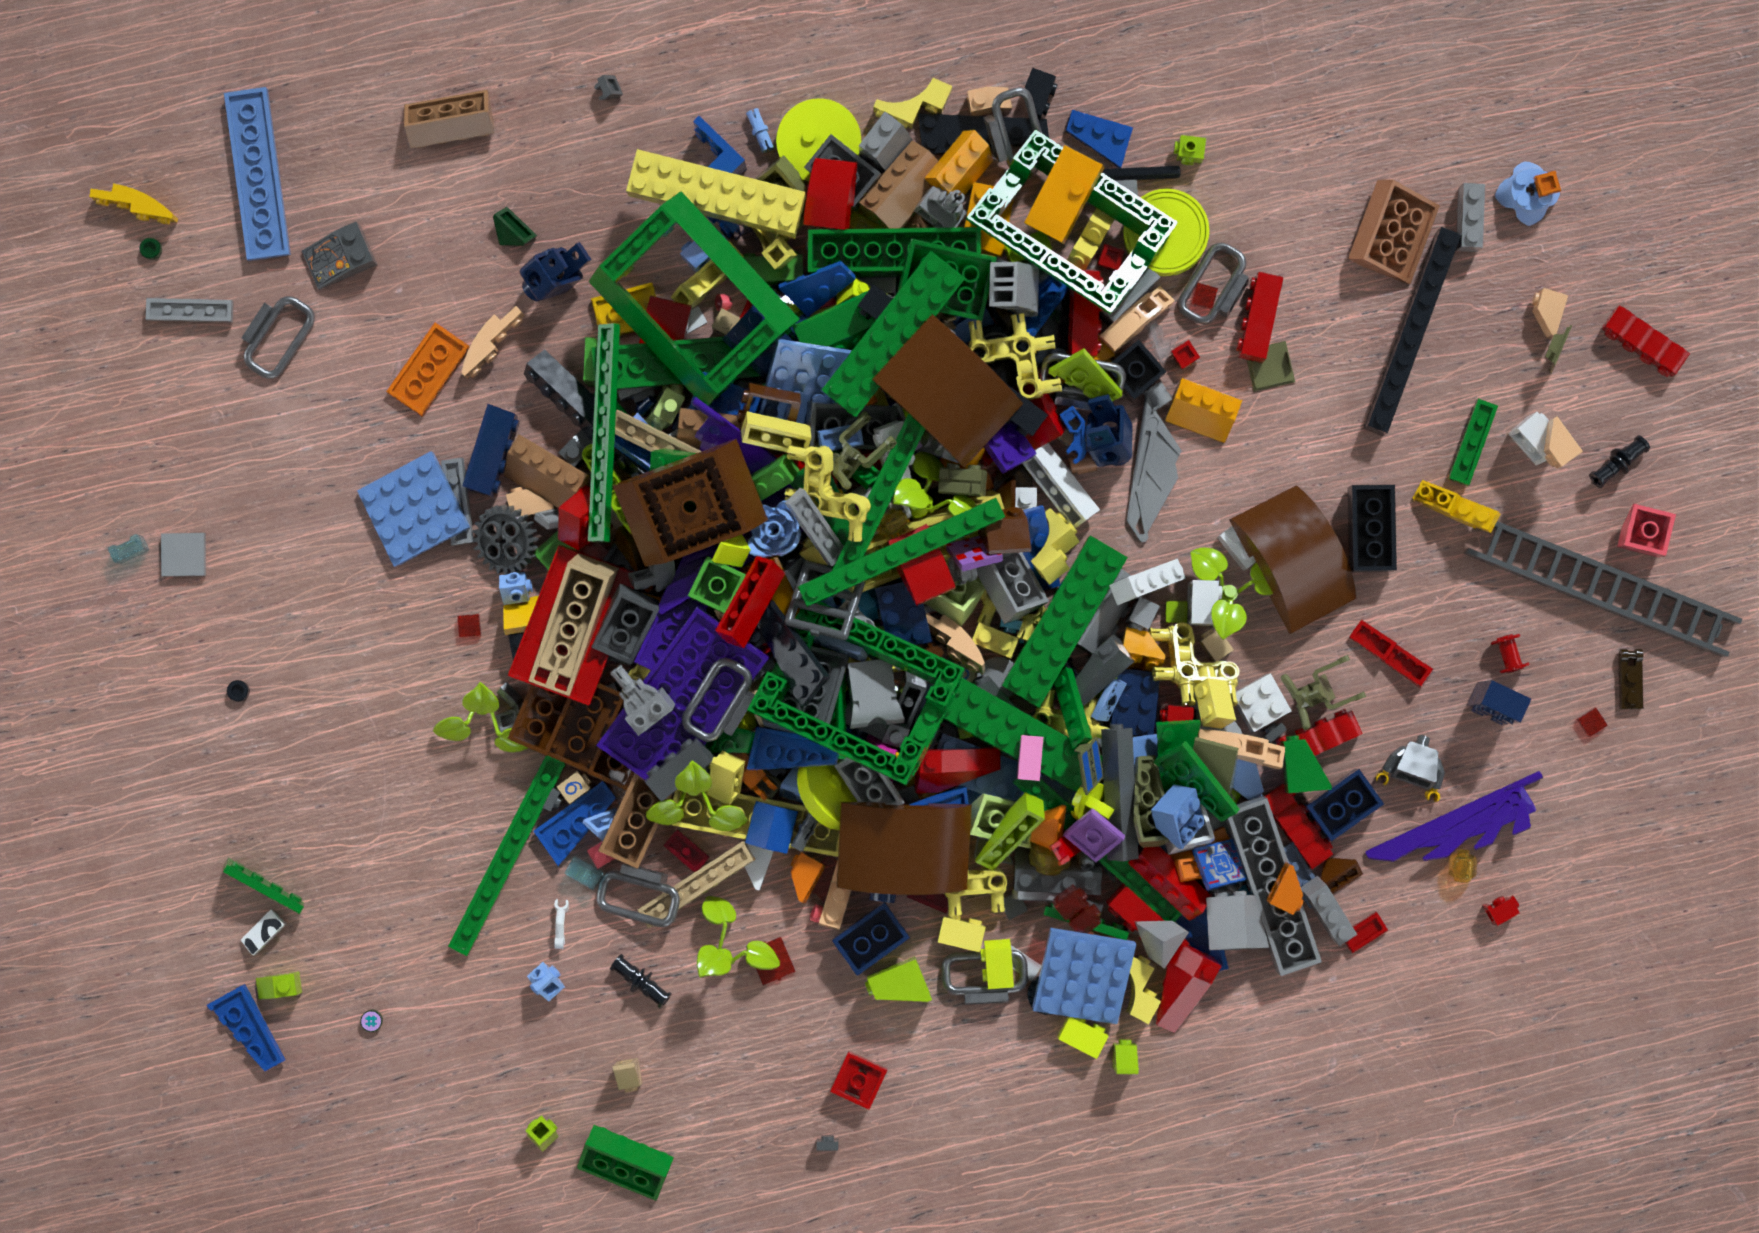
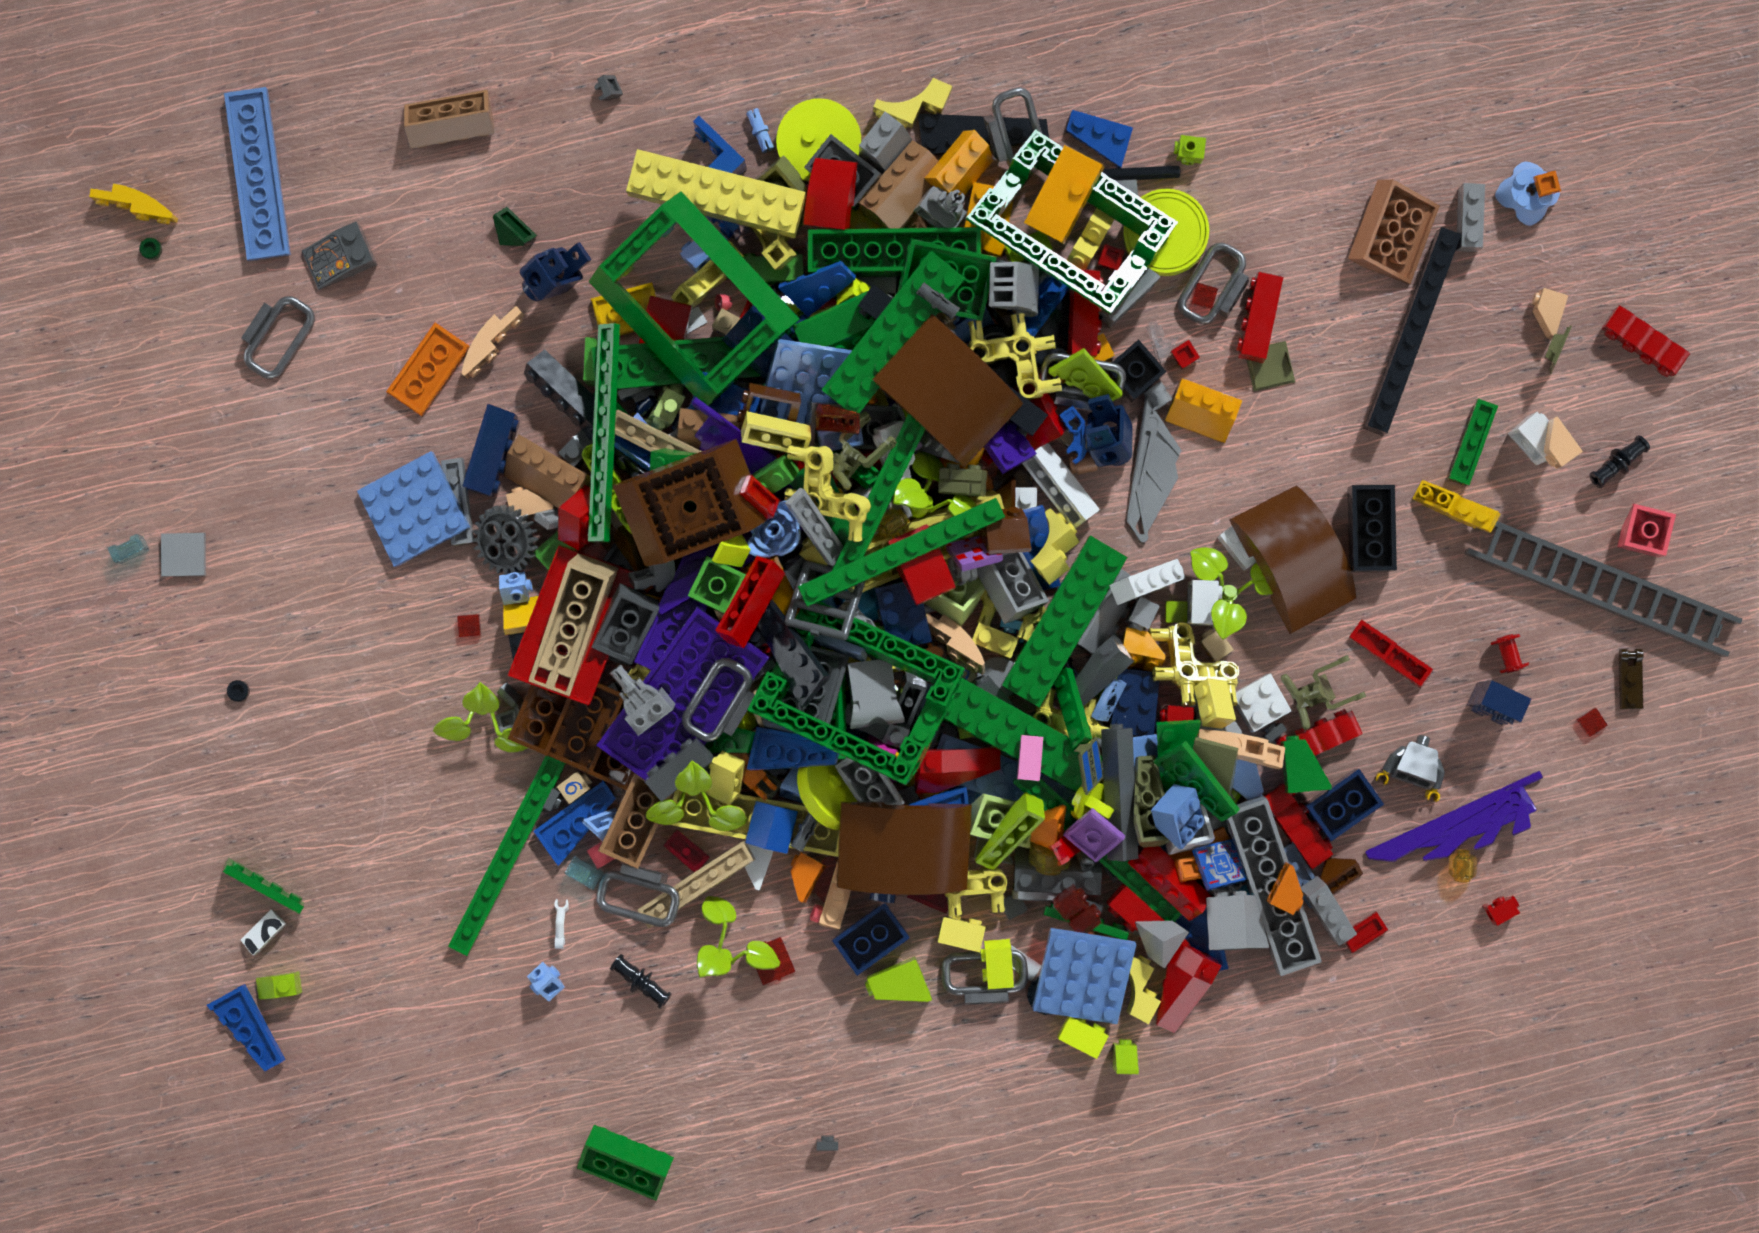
light grey plate [146,298,234,323] -> none
tile [360,1009,383,1032] -> none
lime brick [525,1115,559,1152] -> none
tan slope [613,1058,642,1092] -> none
red brick [830,1050,888,1110] -> none
light nougat slope [966,87,1012,116] -> none
black slope [1025,67,1058,119] -> none
light nougat slope [1099,286,1175,352] -> none
none -> red tile [739,475,780,519]
none -> clear red slope [815,404,860,434]
none -> dark grey pin [916,282,960,319]

